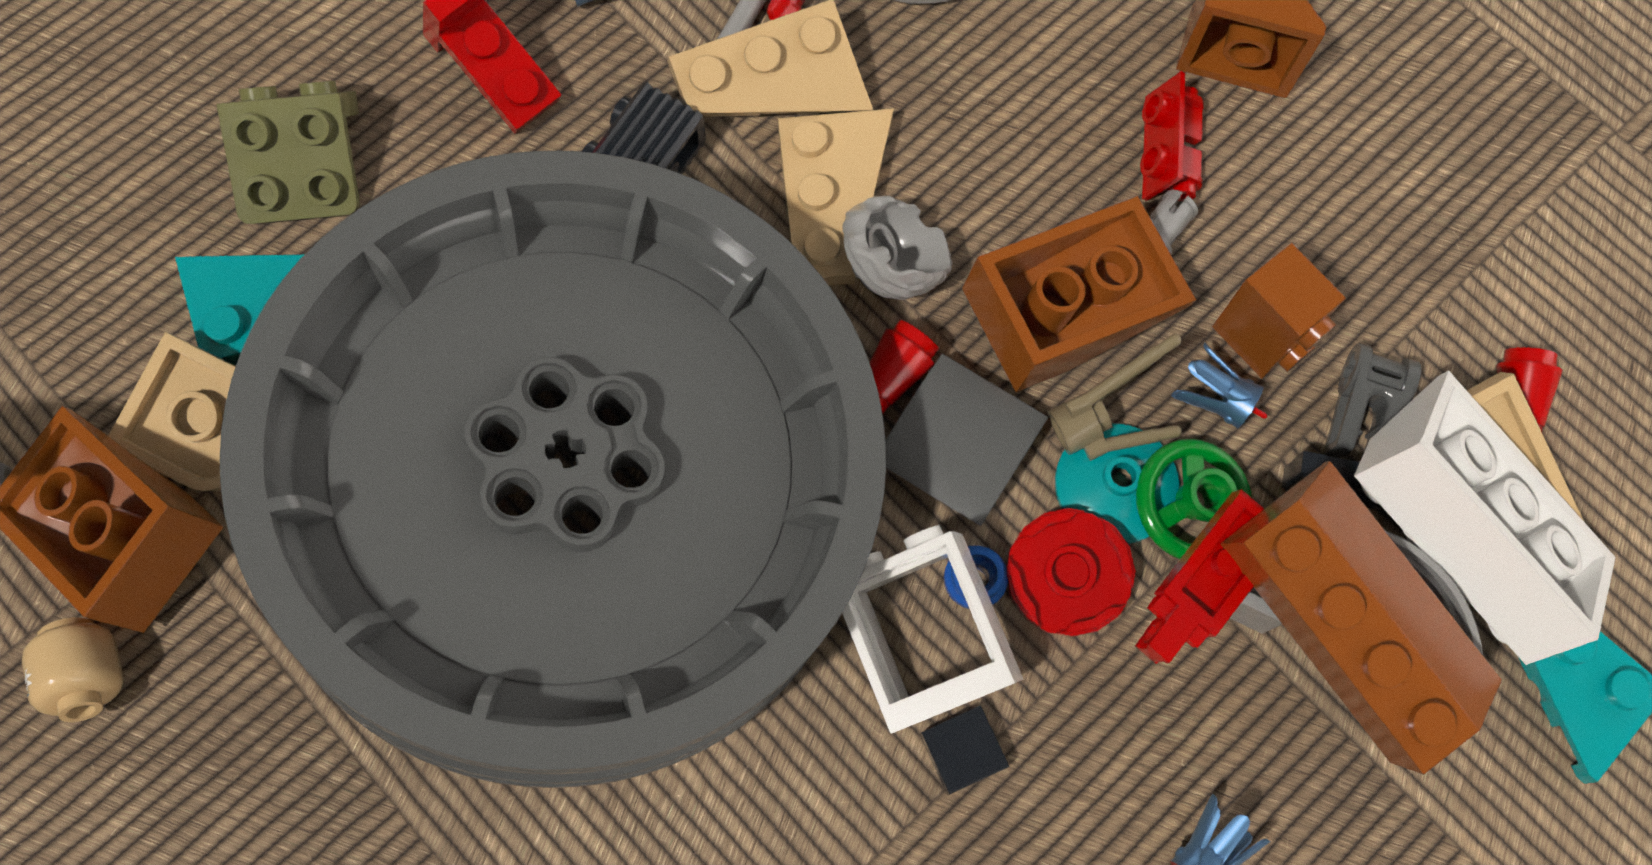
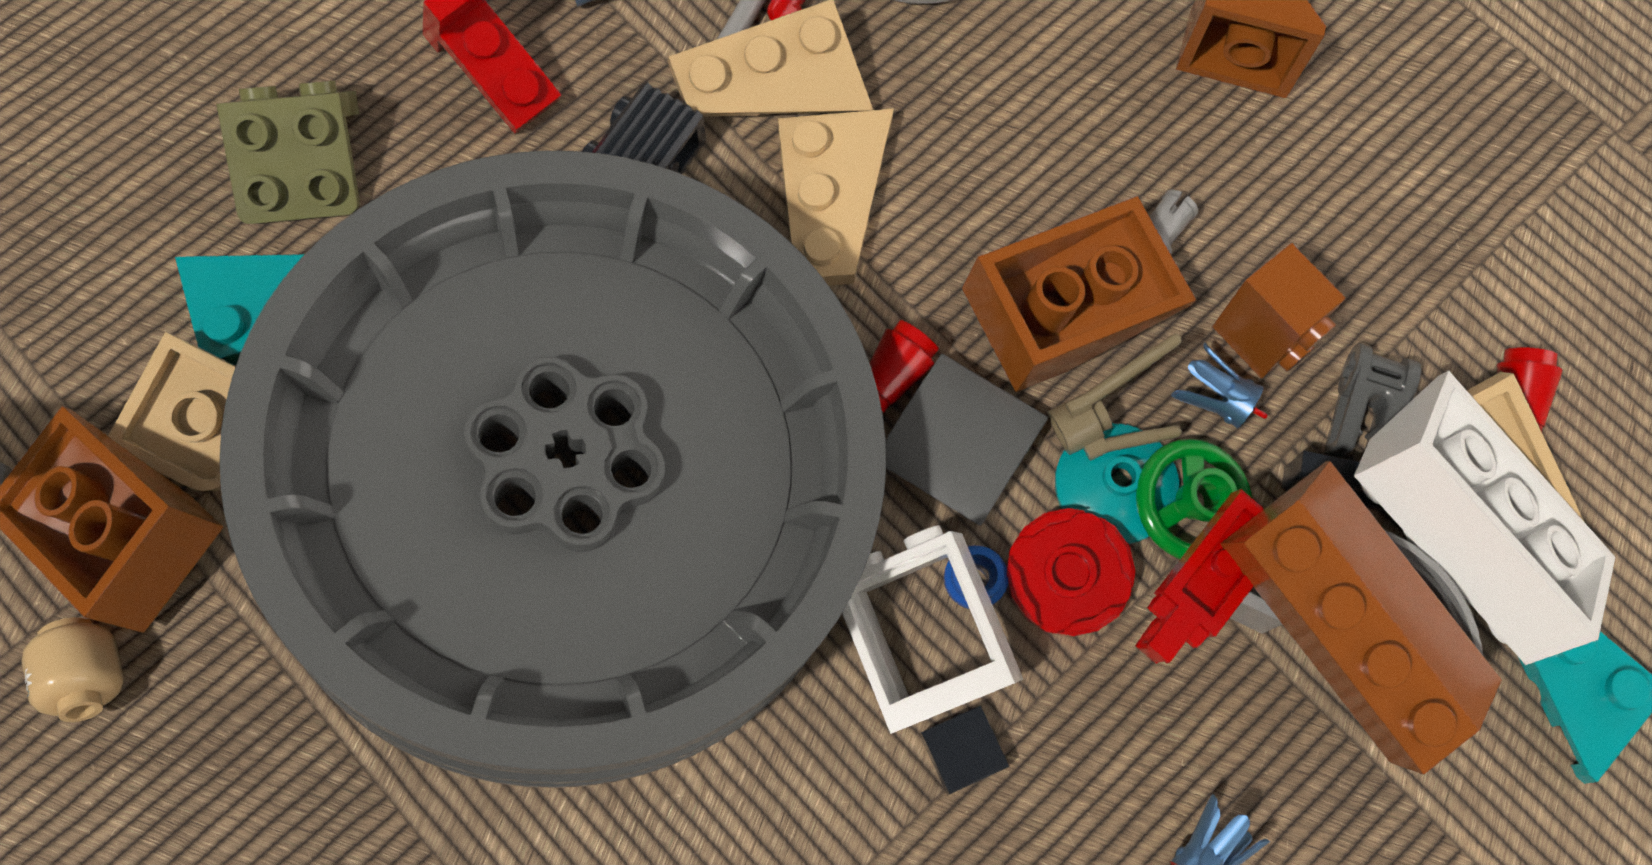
light grey hair [842,196,953,300] -> none
red hinge [1140,71,1204,202] -> none

